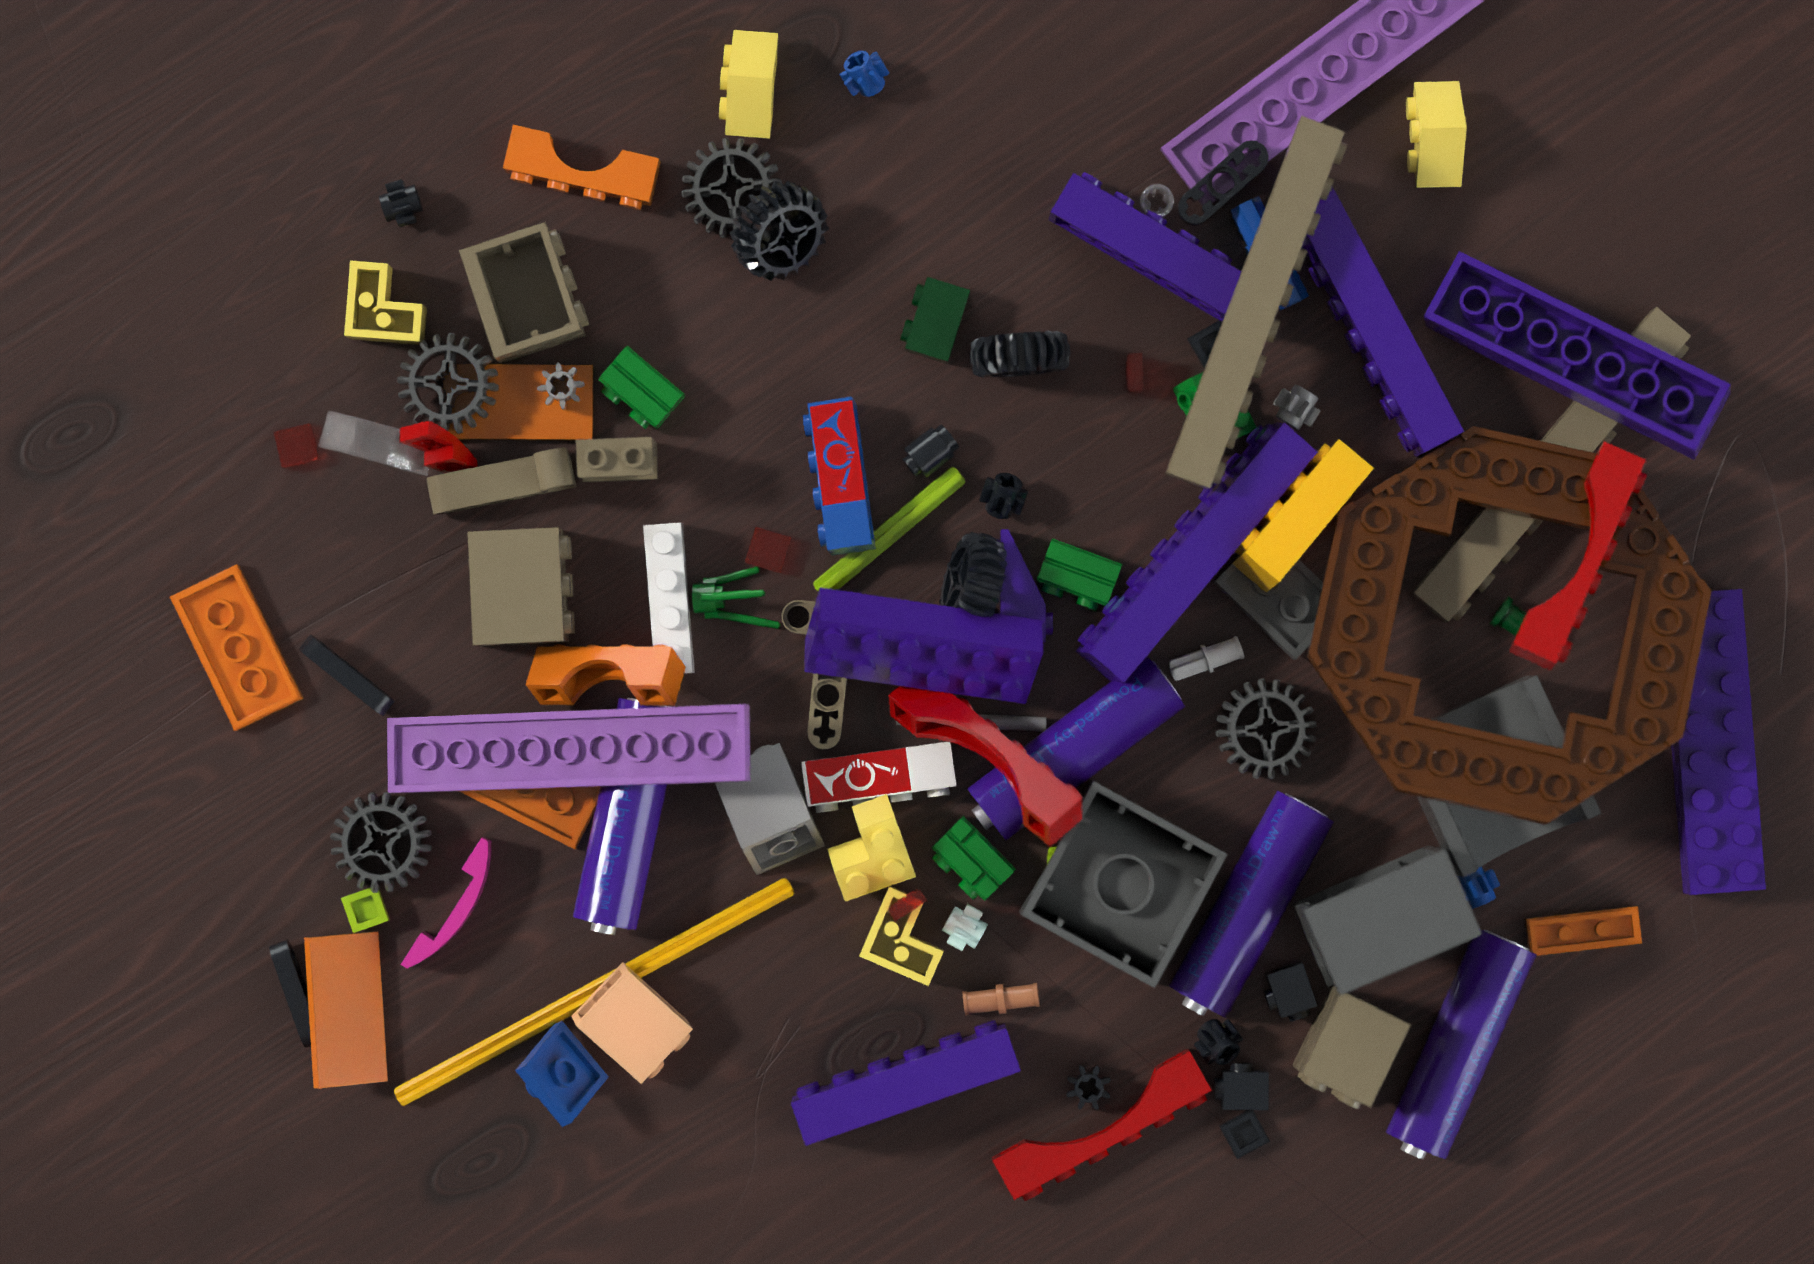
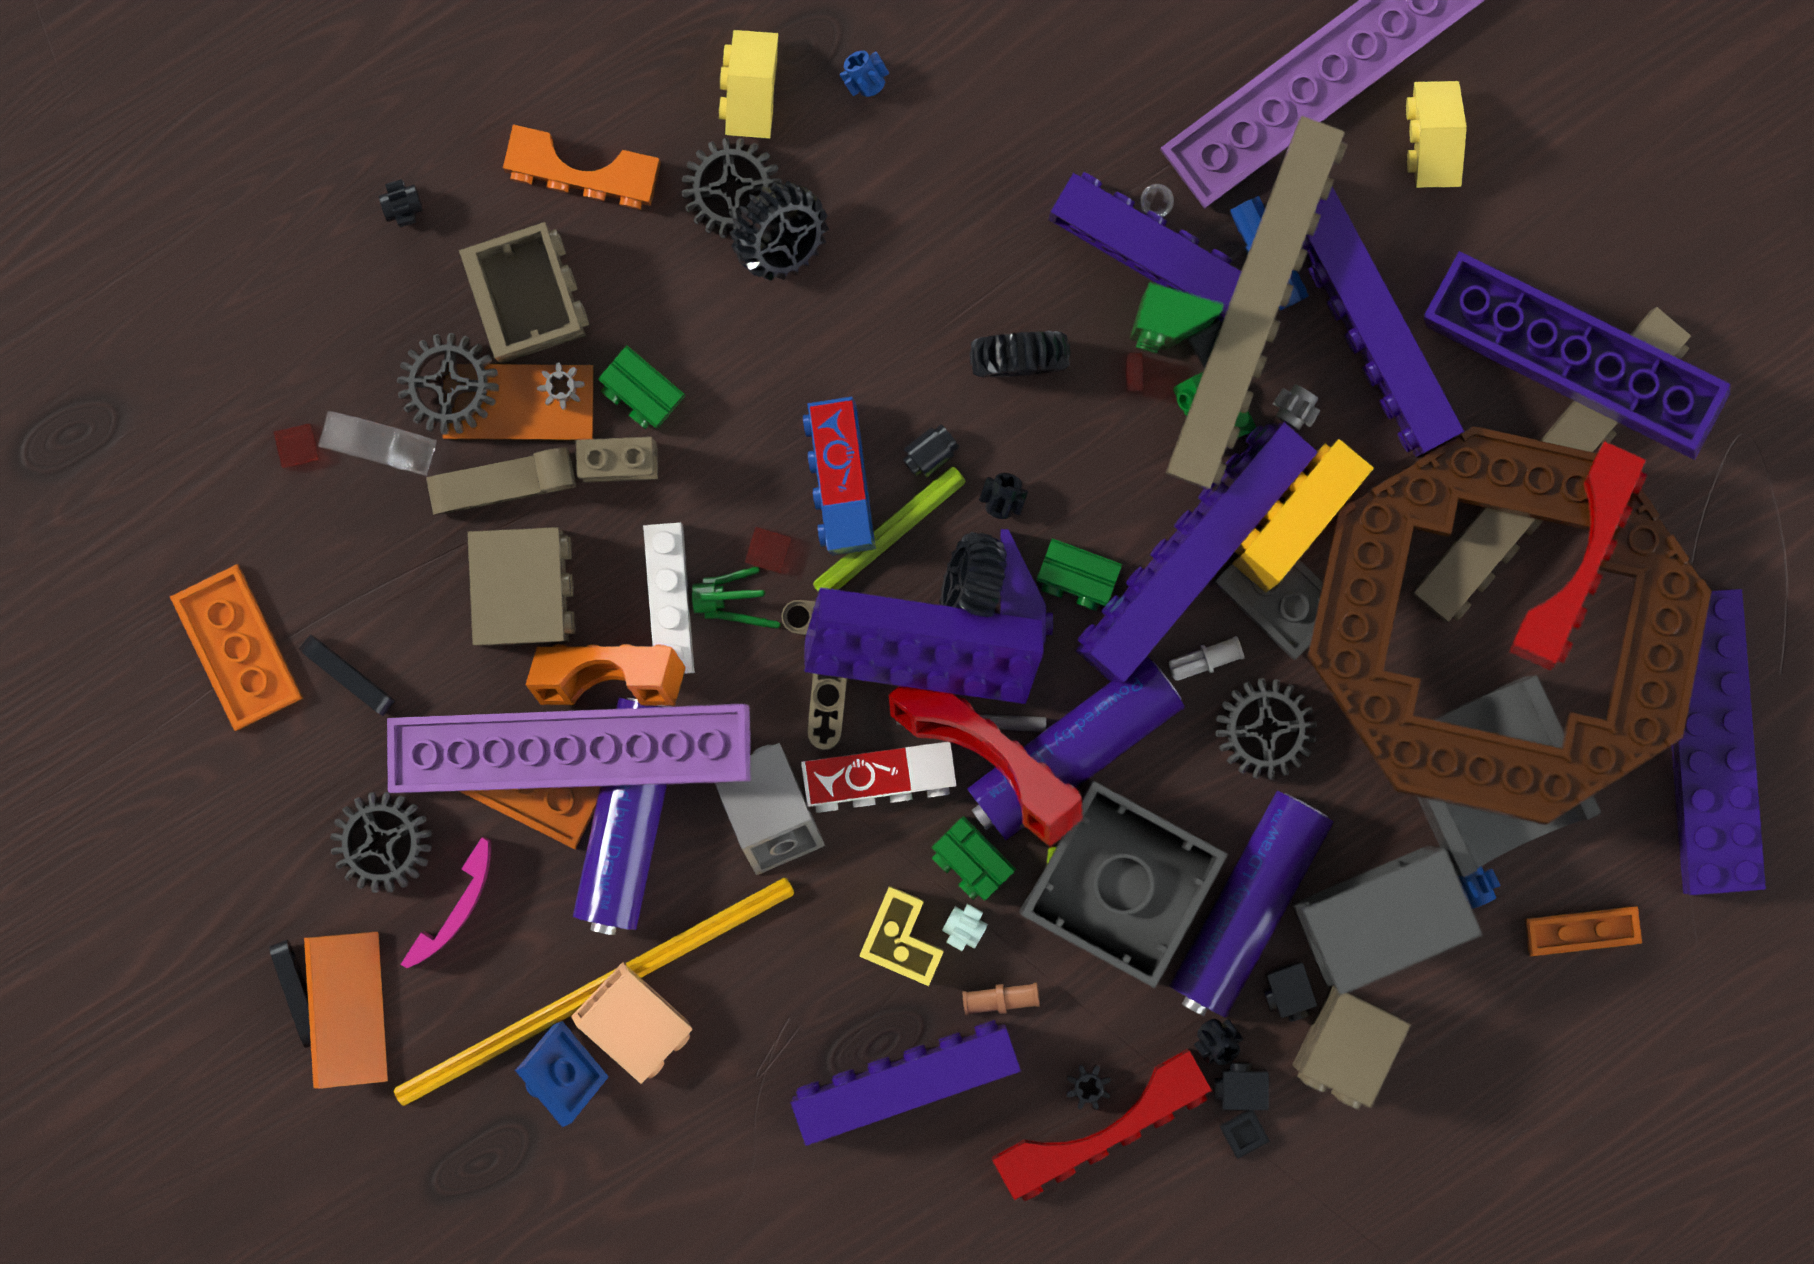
lime plate [341,887,390,933] -> none
light yellow brick [344,261,427,345] -> none
red slope [400,420,477,473] -> none
light yellow brick [827,794,916,902] -> none
clear red tile [888,888,927,922] -> none
dark green brick [900,277,970,364] -> none
black beam [1177,140,1268,226] -> none
dark purple piece [1386,929,1537,1160] -> none
dark green bush [1489,596,1527,637] -> none
none -> green slope [1130,283,1224,354]

